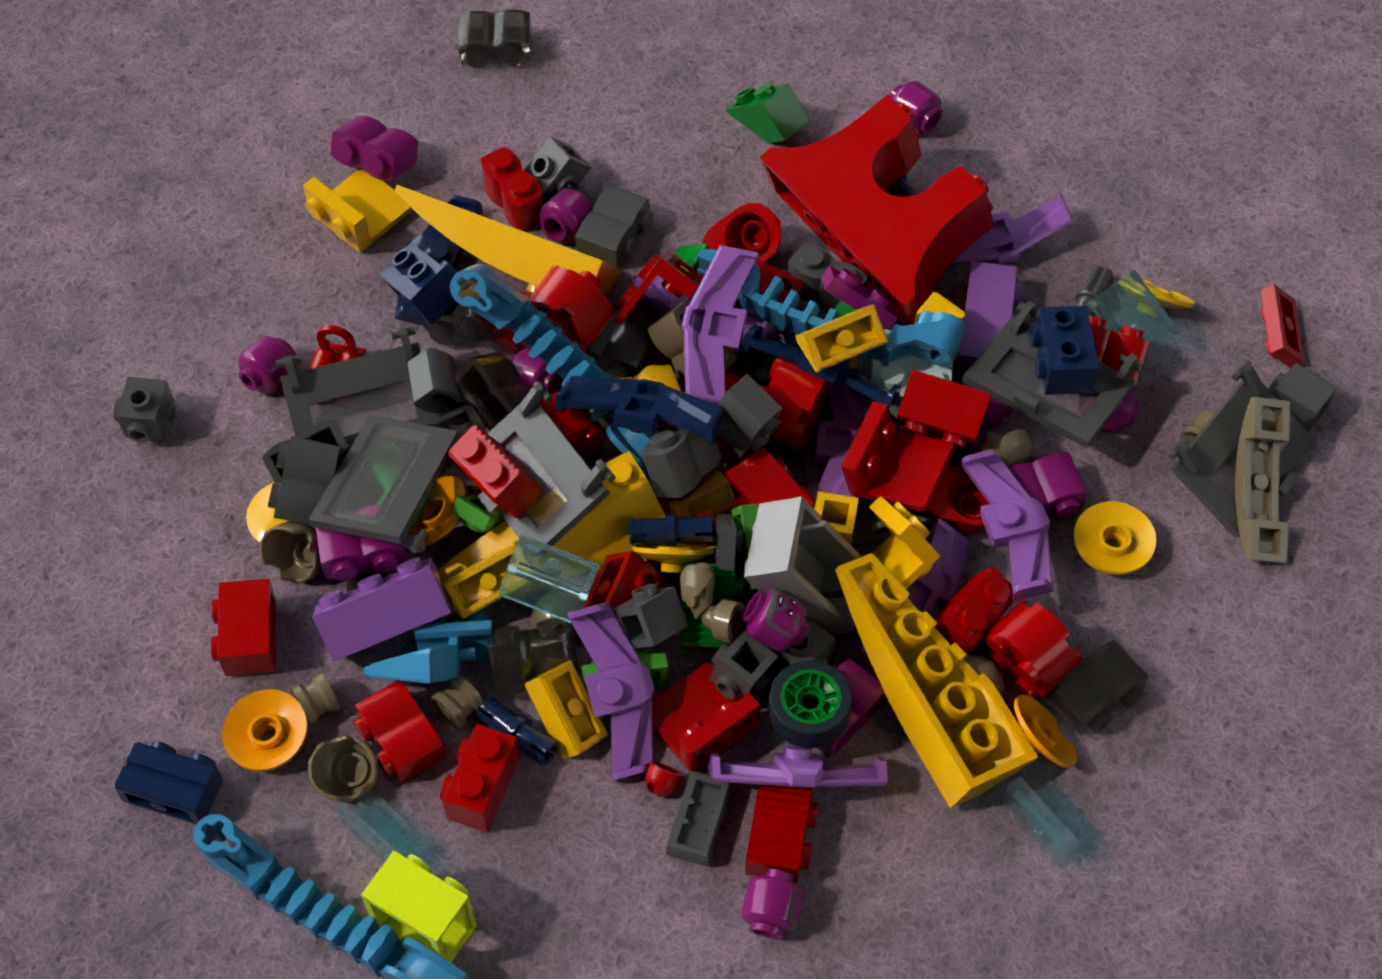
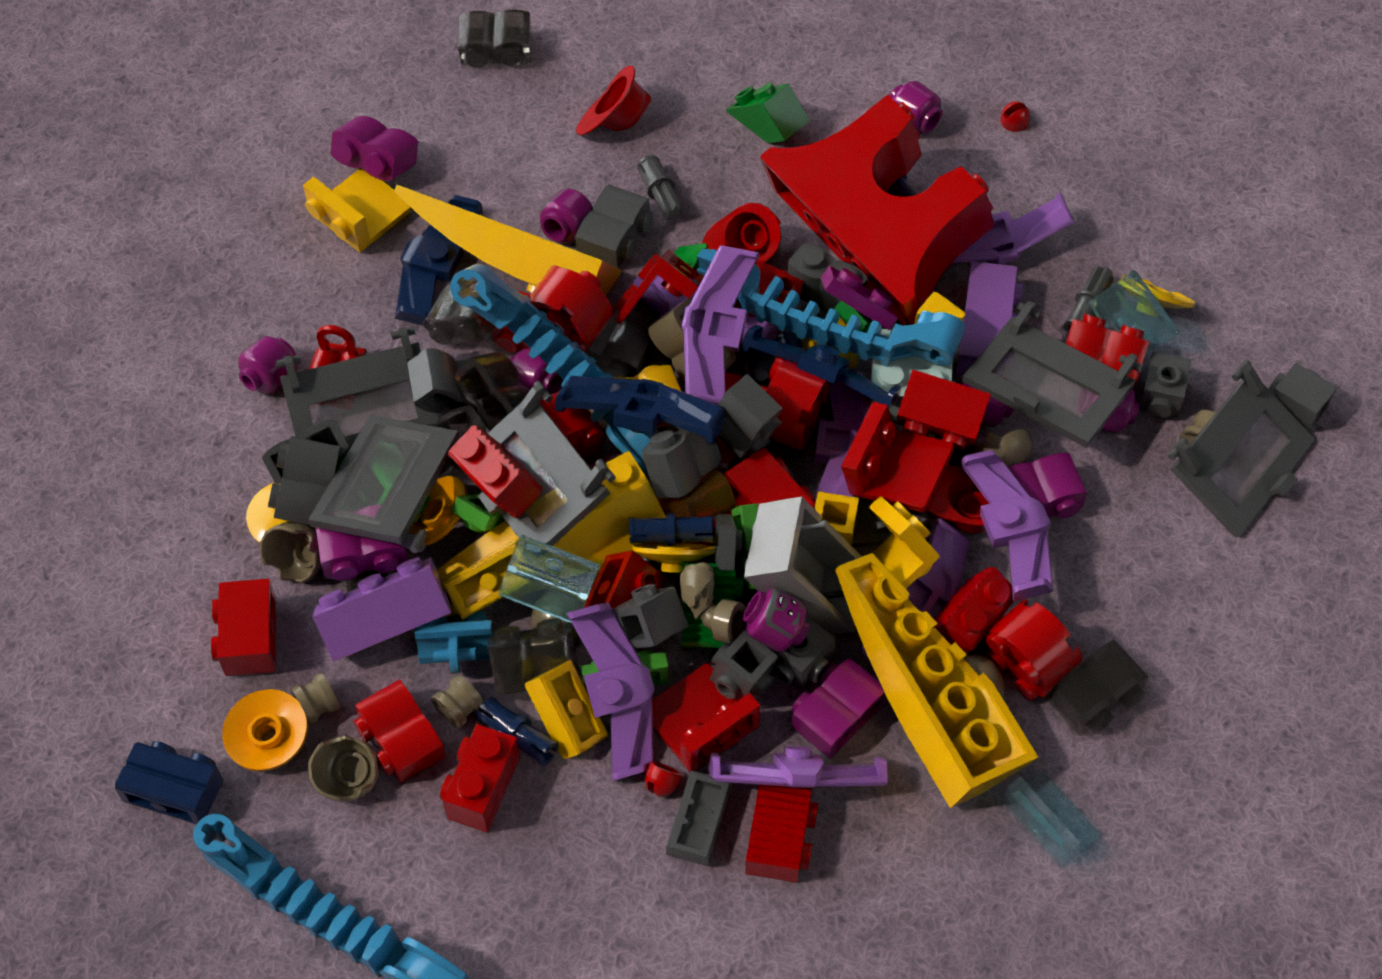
dark grey brick [114,377,176,442] -> none
clear light blue panel [336,790,435,863] -> none
neon yellow piece [361,850,477,963] -> none
dark azure slope [364,644,458,683] -> none
dark blue brick [378,243,458,325] -> none
red brick [481,147,544,232] -> none
dark grey brick [523,136,592,199] -> none
magenta head [742,869,804,940] -> none
wheel [769,660,852,749] -> none
yellow slope [795,305,888,372] -> none
light orange dish [1014,694,1077,768] -> none
dark blue brick [1029,306,1099,395] -> none
yellow dish [1073,501,1157,575] -> none
dark tan slope [1235,397,1290,563] -> none
red plate [1261,284,1305,368] -> none
none -> red piece [575,66,651,136]
none -> dark grey axle [637,155,683,220]
none -> red hinge [1000,101,1030,132]
none -> dark grey brick [1139,351,1191,418]

